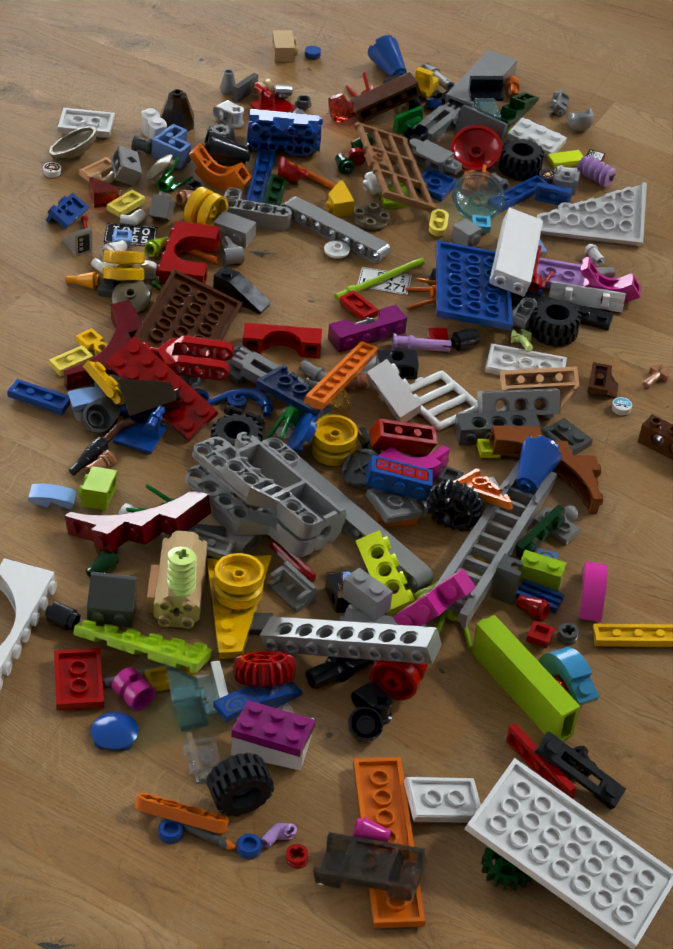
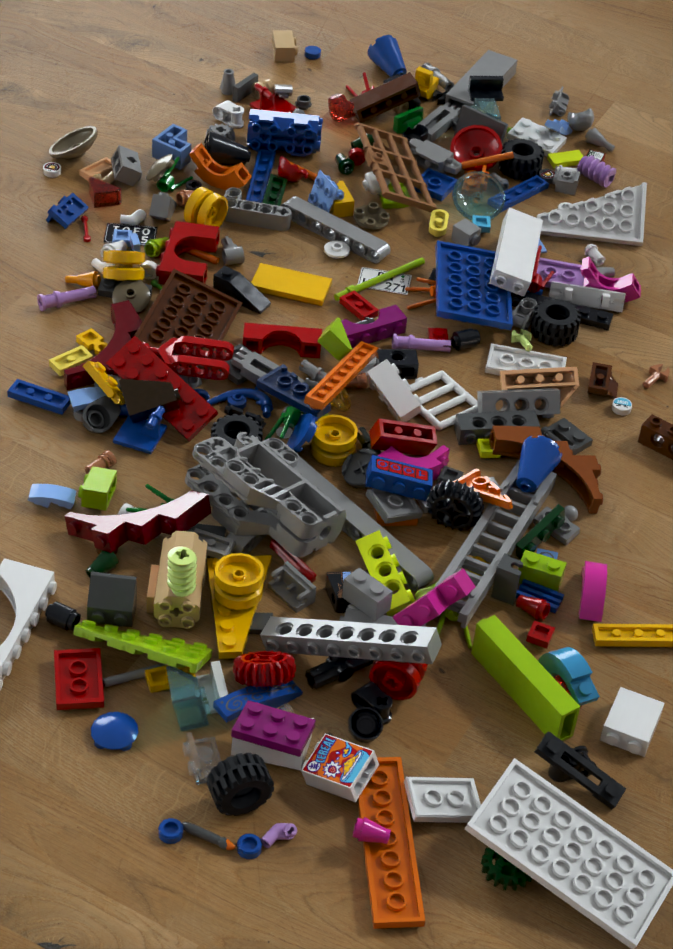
white plate [58,108,115,138] -> none
light grey slope [63,227,92,257] -> none
black piece [69,415,136,476] -> none
light yellow plate [107,189,145,218] -> none
dark pink wheel [112,667,156,711] -> none
dark grey bush [131,135,152,154] -> none
orange beam [134,793,229,833] -> none
white brick [141,108,167,139] -> none
dark brown cone [160,89,194,132] -> none
light grey brick [213,211,256,248] -> none
red bush [286,844,308,869] -> none
clear smoke piece [313,832,427,902] -> none
blue tile [425,98,443,110] -> none
dark green slope [493,92,539,126] -> none
orange axle [506,75,519,97] -> none
red tile [506,723,576,799] -> none
blue plate [535,182,573,205] -> none
dark grey bush [557,623,579,645] -> none
none -> lavender pin [37,286,97,311]
none -> light blue tile [130,233,140,252]
none -> yellow tile [251,263,332,306]
none -> brick [301,733,379,802]
none -> light blue hinge [308,170,344,213]
none -> lime slope [317,317,352,361]
none -> orange bar [461,151,514,169]
none -> light blue slope [545,119,573,135]
none -> light grey cone [585,128,615,152]
none -> white brick [600,687,664,757]

